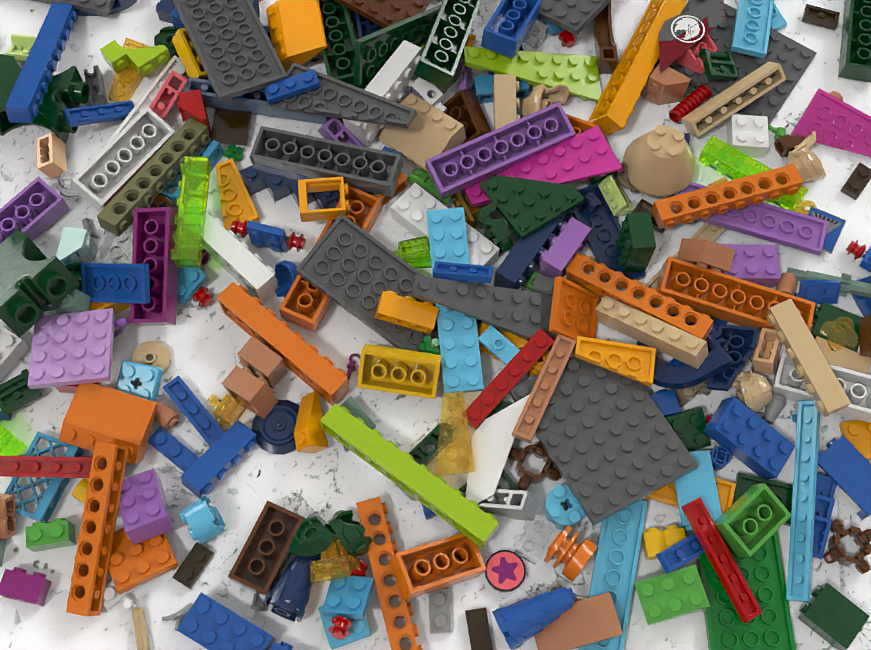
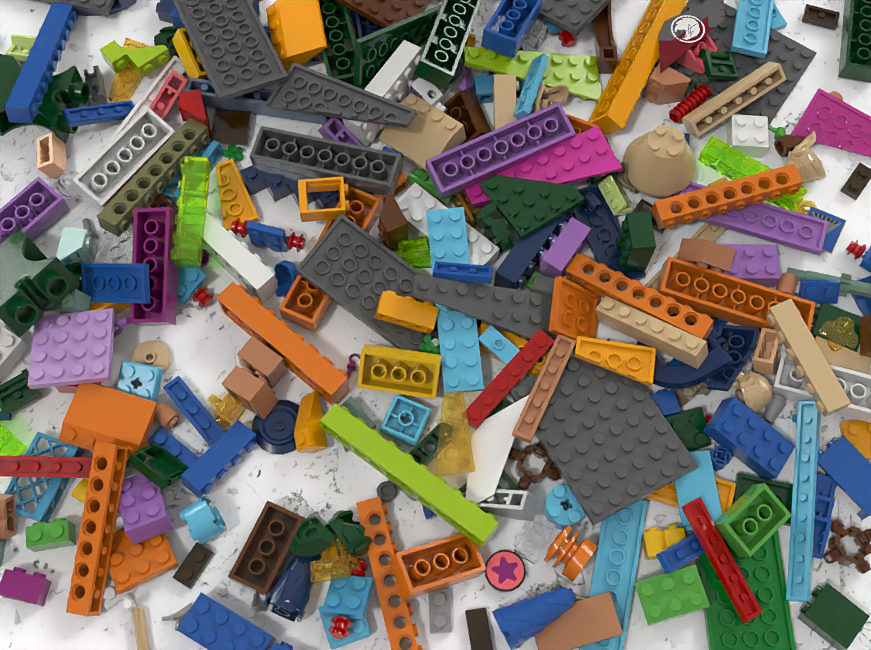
blue plate [264,69,321,104] -> none
none -> dark green container [127,442,189,489]
none -> reddish brown slope [377,192,409,253]
none -> dark grey tile [377,481,397,503]
none -> medium azure brick [380,394,431,447]
none -> medium azure plate [513,54,549,120]

